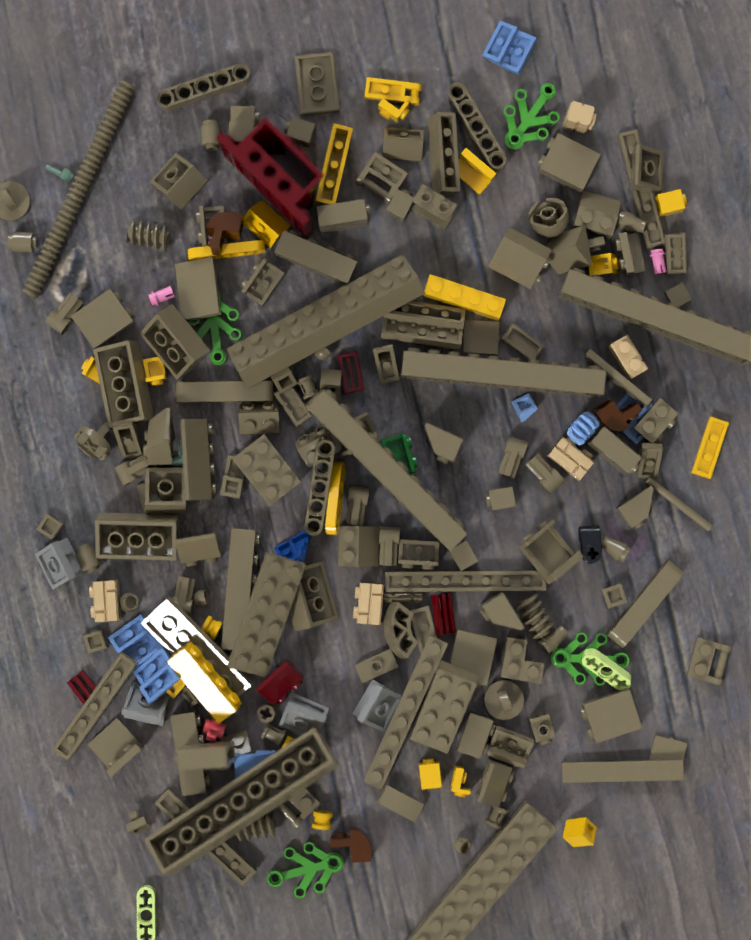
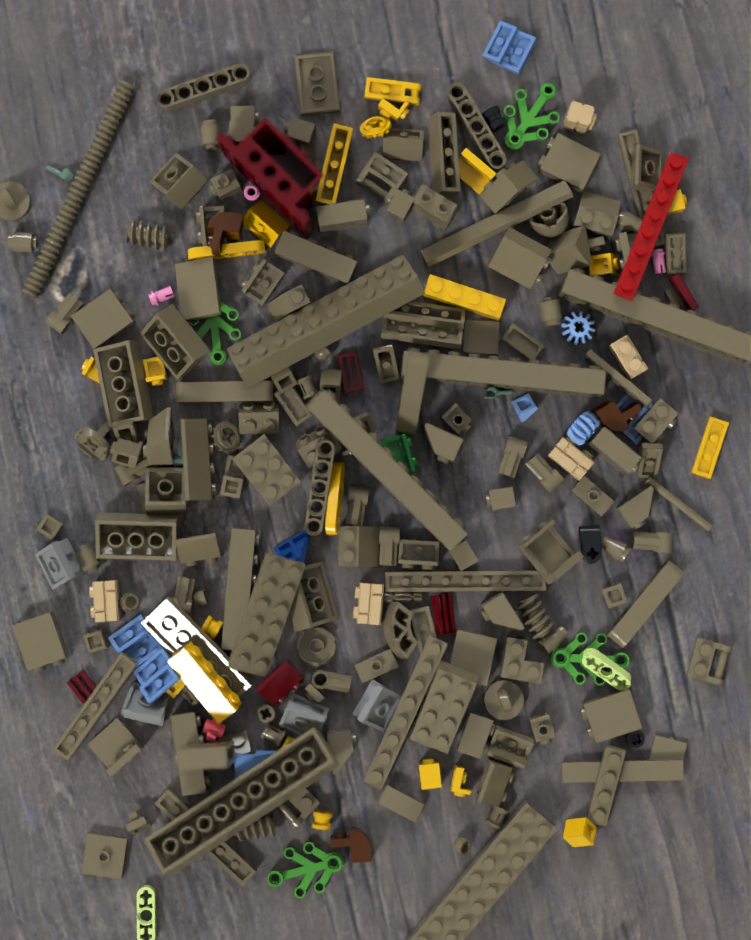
none -> dark tan brick [12,611,69,673]
none -> dark tan plate [81,832,128,879]
none -> dark tan brick [110,438,143,469]
none -> dark tan brick [209,169,242,200]
none -> dark tan gear [211,421,240,453]
none -> bright pink pin [244,185,260,202]
none -> dark tan slope [267,284,311,322]
none -> dark tan tile [296,626,336,666]
none -> dark tan plate [305,682,325,703]
none -> dark tan piece [311,669,352,693]
none -> dark tan slope [327,728,357,775]
none -> yellow gear [360,116,392,139]
none -> dark tan beam [395,351,429,435]
none -> dark tan tile [420,180,574,267]
none -> dark tan brick [441,403,472,435]
none -> dark tan brick [480,160,538,214]
none -> black wheel [481,105,508,133]
none -> sand green hand [483,387,512,399]
none -> dark tan brick [540,296,563,327]
none -> light blue gear [561,311,596,345]
none -> dark tan plate [571,475,615,517]
none -> dark tan plate [586,745,626,826]
none -> red plate [614,152,689,301]
none -> black bush [626,730,645,748]
none -> dark tan piece [632,532,673,553]
none -> dark red tile [669,273,699,311]

